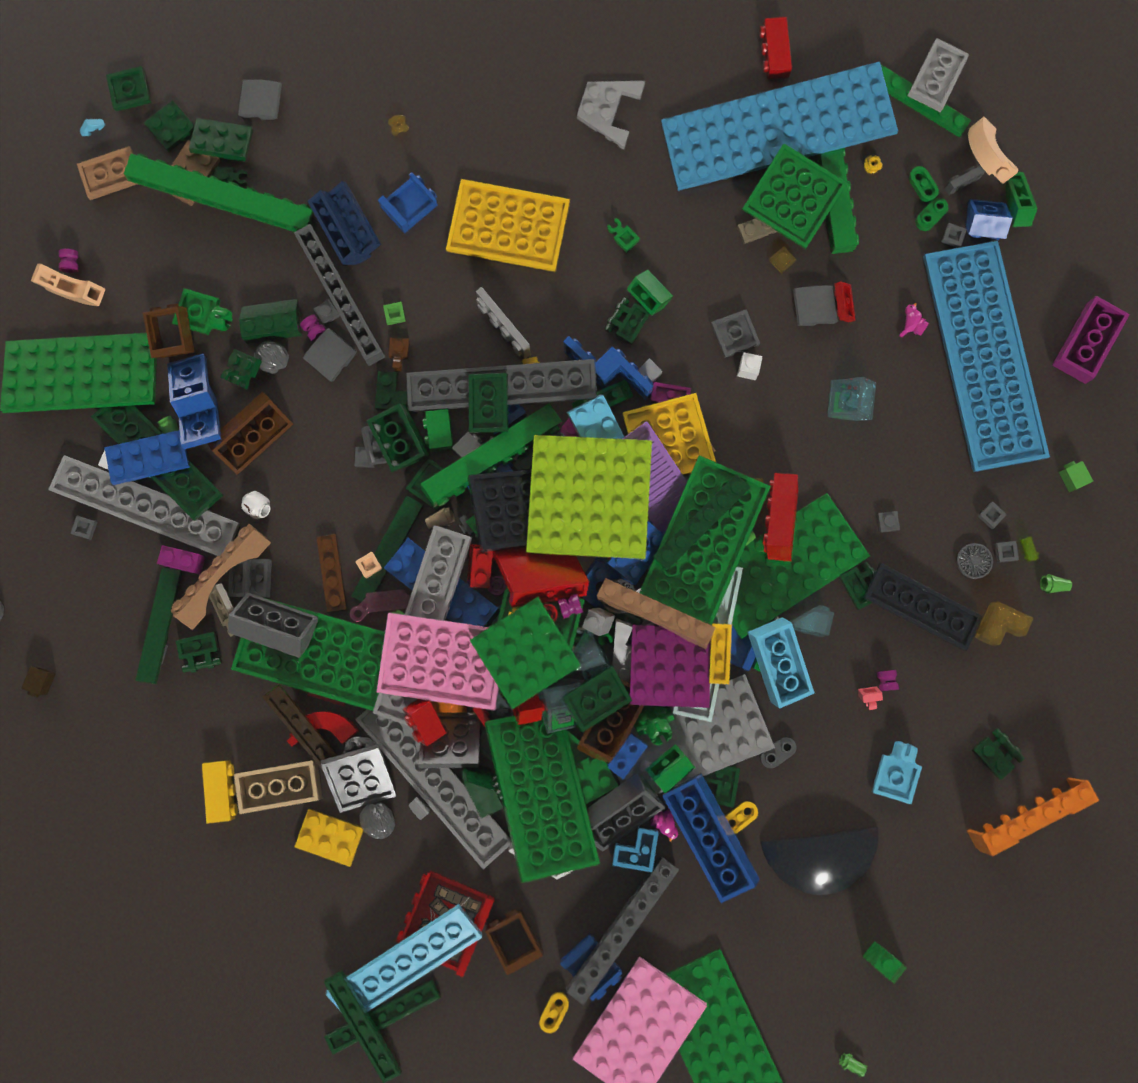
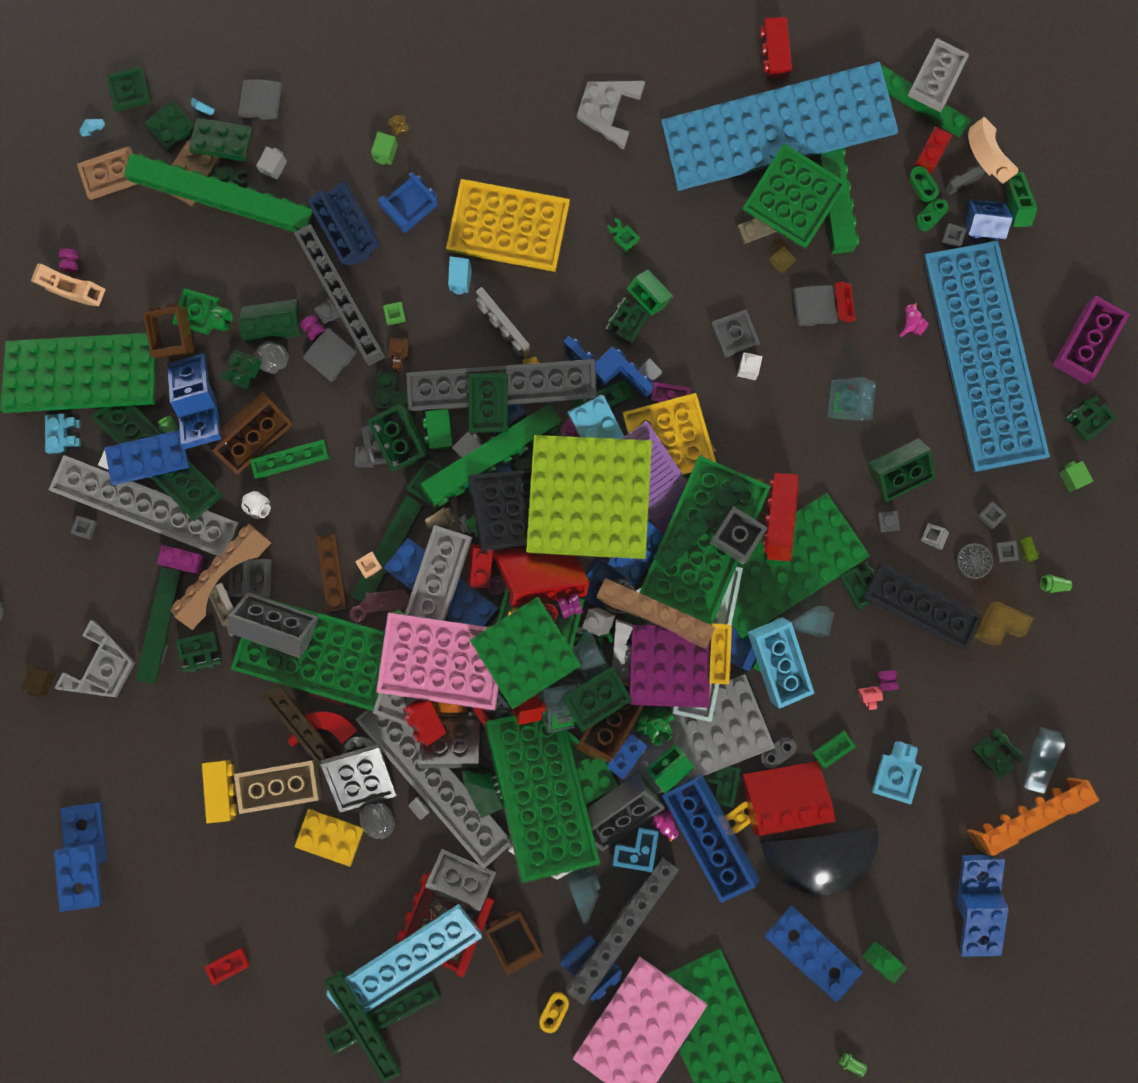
yellow plate [864,156,882,174] -> none
none -> medium azure plate [45,414,81,454]
none -> blue bracket [54,802,108,912]
none -> light grey wing [55,620,135,697]
none -> medium azure tile [190,98,215,116]
none -> red plate [204,947,251,985]
none -> green plate [250,439,330,479]
none -> light grey brick [256,147,287,181]
none -> bright green brick [371,132,398,165]
none -> light grey plate [425,849,496,911]
none -> medium azure slope [448,256,472,294]
none -> clear light blue slope [569,871,600,924]
none -> dark grey brick [710,506,767,564]
none -> red slope [742,761,835,836]
none -> blue bracket [764,906,863,1003]
none -> green plate [812,730,856,769]
none -> dark green slope [868,438,936,503]
none -> red brick [914,127,952,174]
none -> light grey slope [921,523,949,550]
none -> blue bracket [956,854,1008,957]
none -> clear light blue slope [1024,727,1065,793]
none -> dark green plate [1065,395,1117,443]

